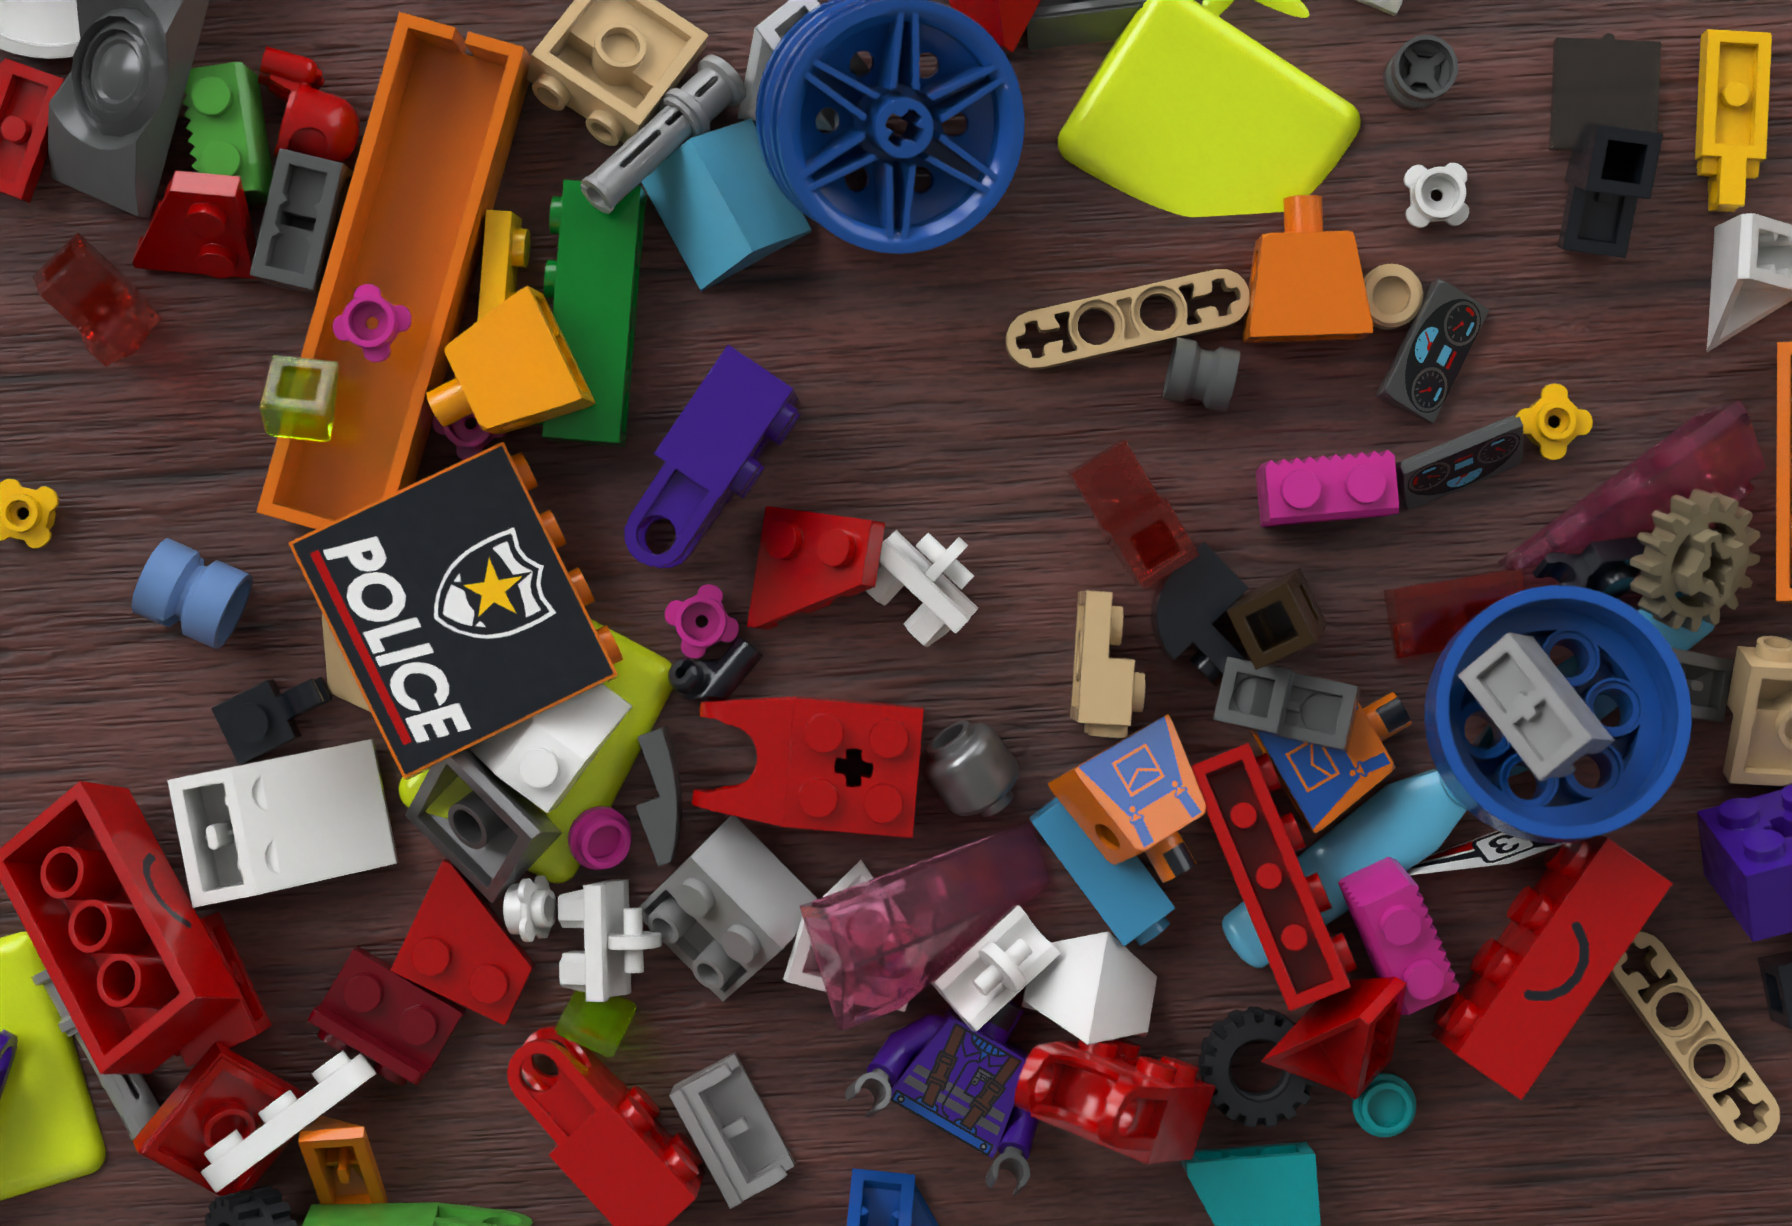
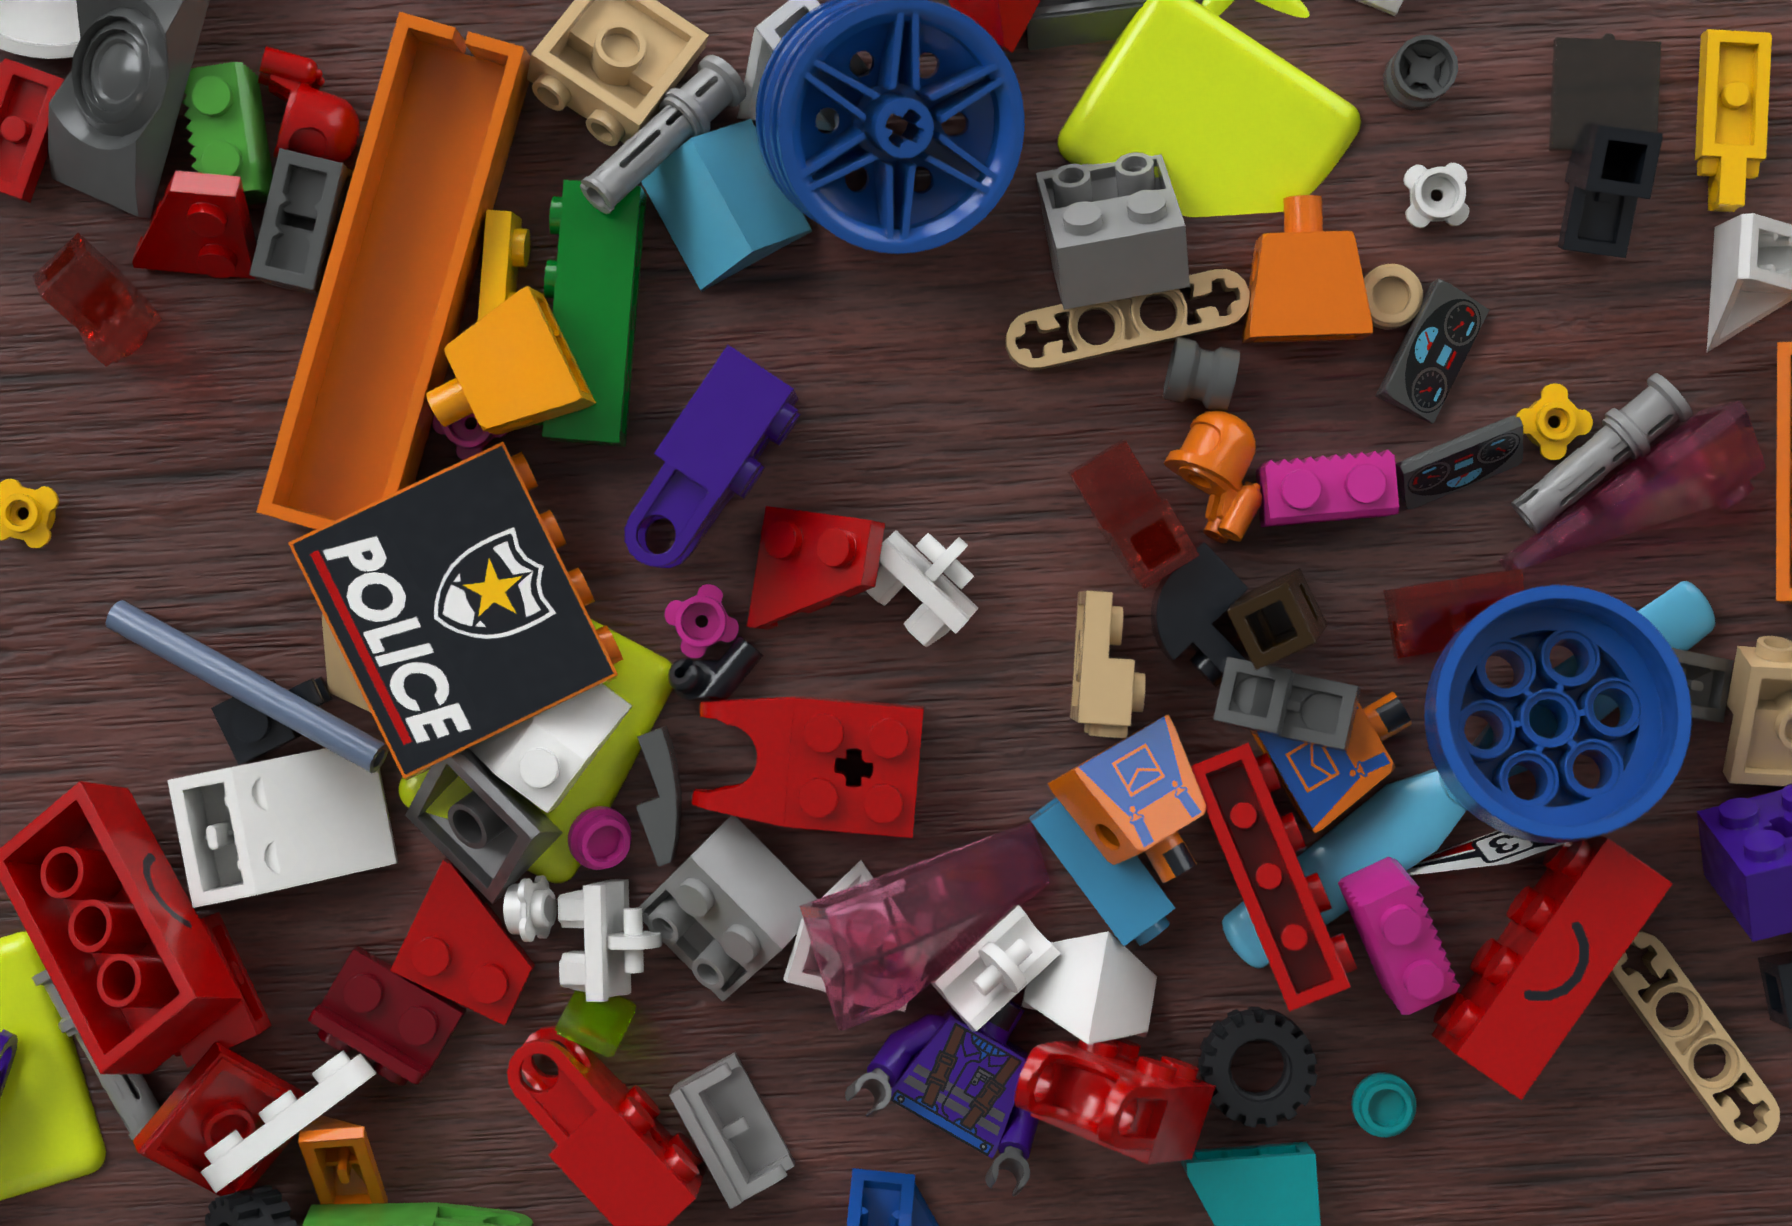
medium blue wheel [131,538,253,649] -> none
clear neon green slope [259,355,339,442] -> none
dark pink plate [333,284,412,363] -> none
flat silver head [925,720,1019,817] -> none
red slope [1261,977,1407,1100] -> none
light grey hinge [1458,632,1615,781] -> none
black plate [1533,536,1645,598] -> none
dark tan gear [1630,488,1760,632] -> none
none -> sand blue piece [106,600,389,773]
none -> light grey slope [1036,152,1190,310]
none -> orange piece [1164,411,1262,543]
none -> light grey pin [1511,373,1693,534]

